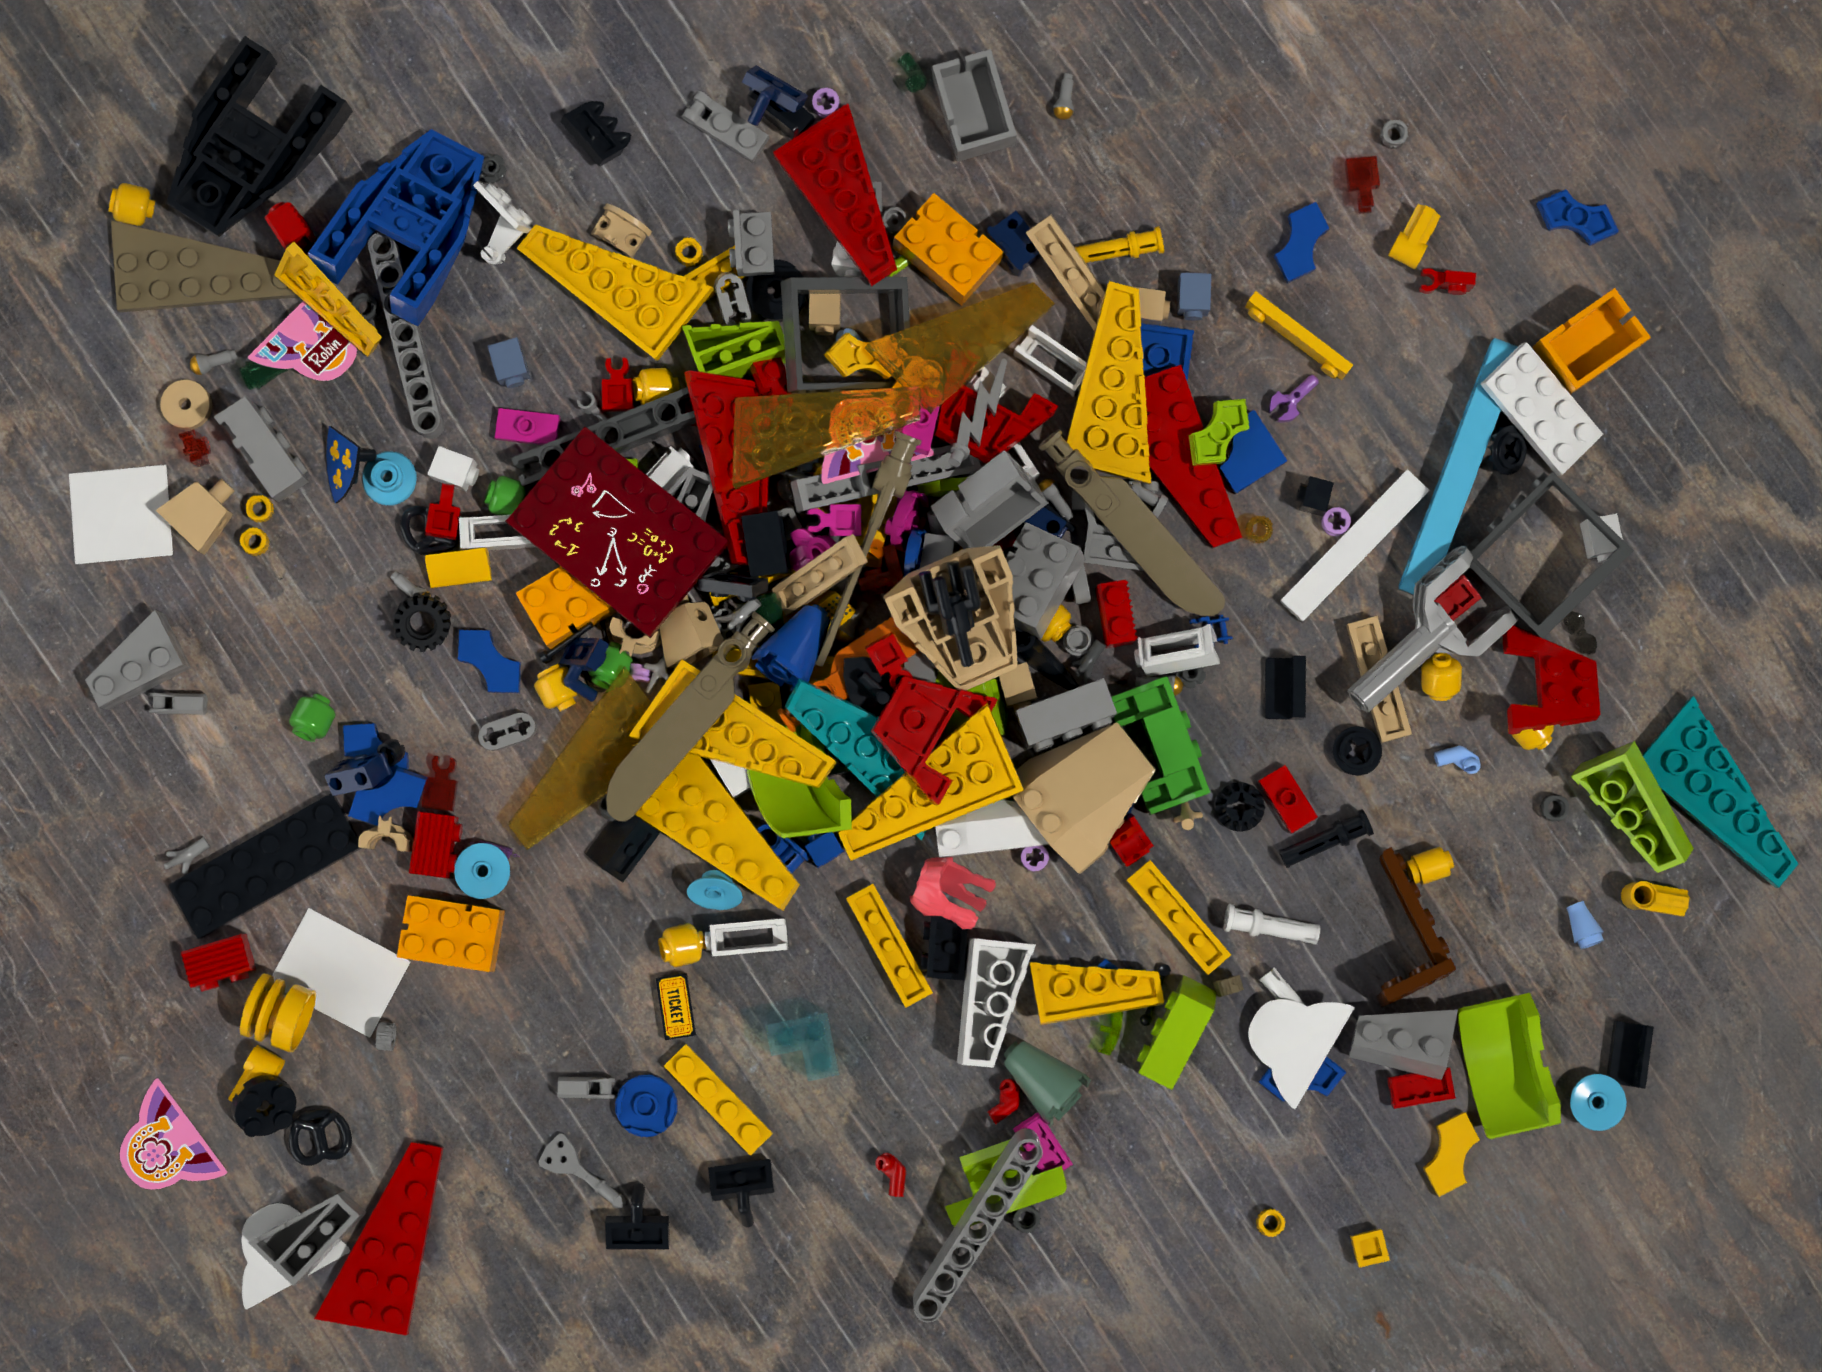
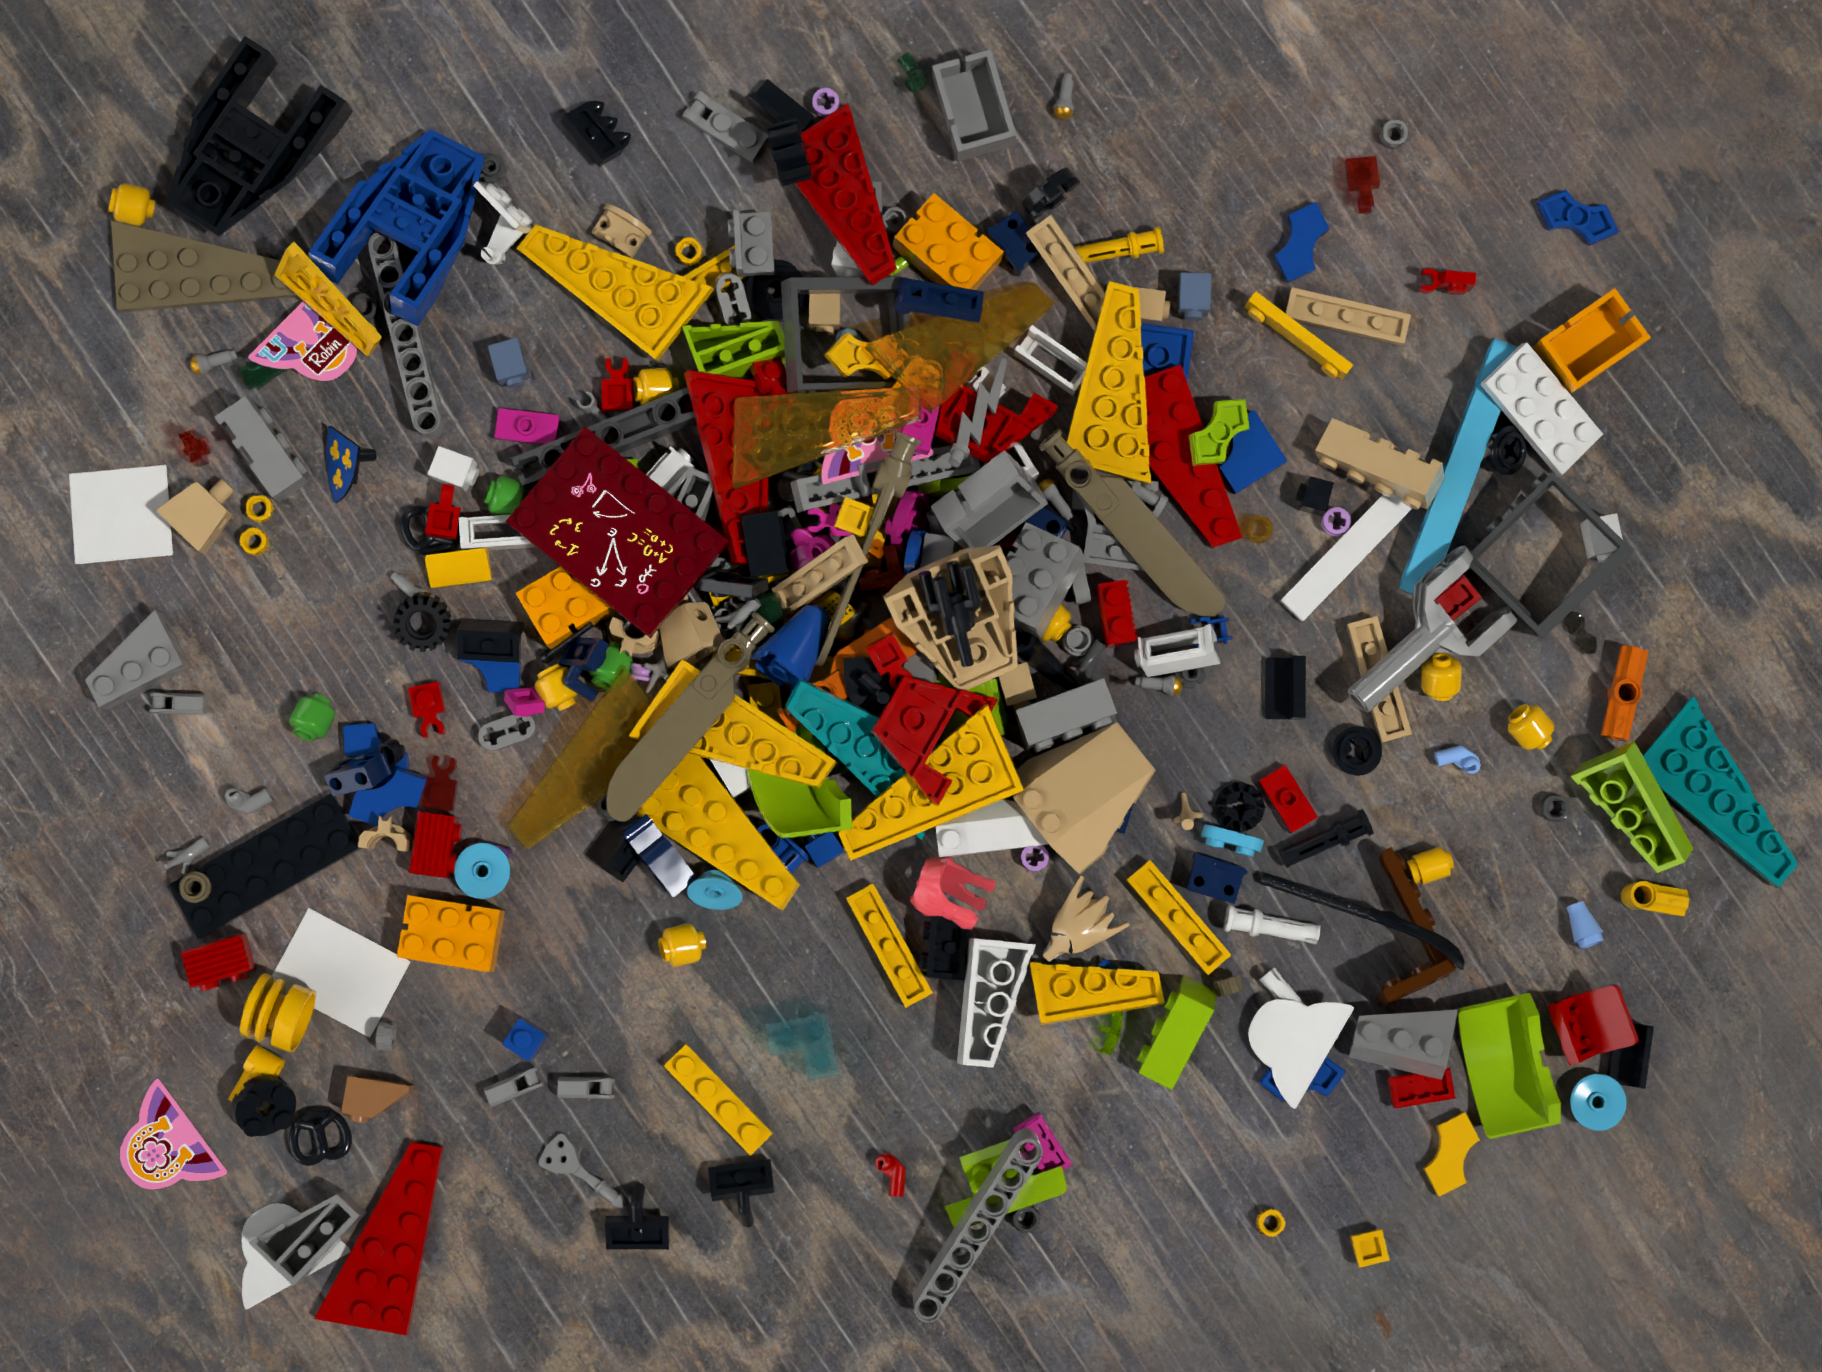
tan piece [160,380,212,430] -> none
red brick [264,202,317,255] -> none
medium azure piece [362,451,417,506] -> none
blue tile [615,1075,678,1137] -> none
tile [656,973,697,1040] -> none
white window [705,918,788,956] -> none
dark blue plate [742,65,808,126] -> none
red arm [987,1078,1020,1124] -> none
sand green cone [1004,1041,1091,1126] -> none
red piece [1109,813,1154,867] -> none
bright green bracket [1111,676,1210,816] -> none
black hinge [1140,964,1171,1026] -> none
medium lavender bar [1269,375,1319,422] -> none
yellow piece [1388,204,1441,270] -> none
red wing [1502,626,1601,734] -> none
none -> dark tan plate [179,871,211,903]
none -> light grey arm [225,788,274,814]
none -> medium nougat slope [341,1075,414,1123]
none -> red plate [408,681,446,739]
none -> black panel [457,619,524,663]
none -> light grey bar [484,1067,544,1107]
none -> blue brick [502,1017,550,1062]
none -> dark pink plate [504,687,545,717]
none -> piece [621,813,697,897]
none -> black gear [767,118,813,186]
none -> yellow plate [833,497,875,538]
none -> dark blue plate [894,278,984,323]
none -> black plate [1021,167,1080,220]
none -> tan piece [1042,875,1130,962]
none -> dark blue piece [1185,853,1248,904]
none -> medium azure plate [1201,824,1264,857]
none -> black piece [1261,873,1465,970]
none -> tan plate [1285,287,1411,346]
none -> tan wedge [1315,418,1445,510]
none -> red bracket [1548,984,1638,1066]
none -> orange piece [1600,645,1649,742]

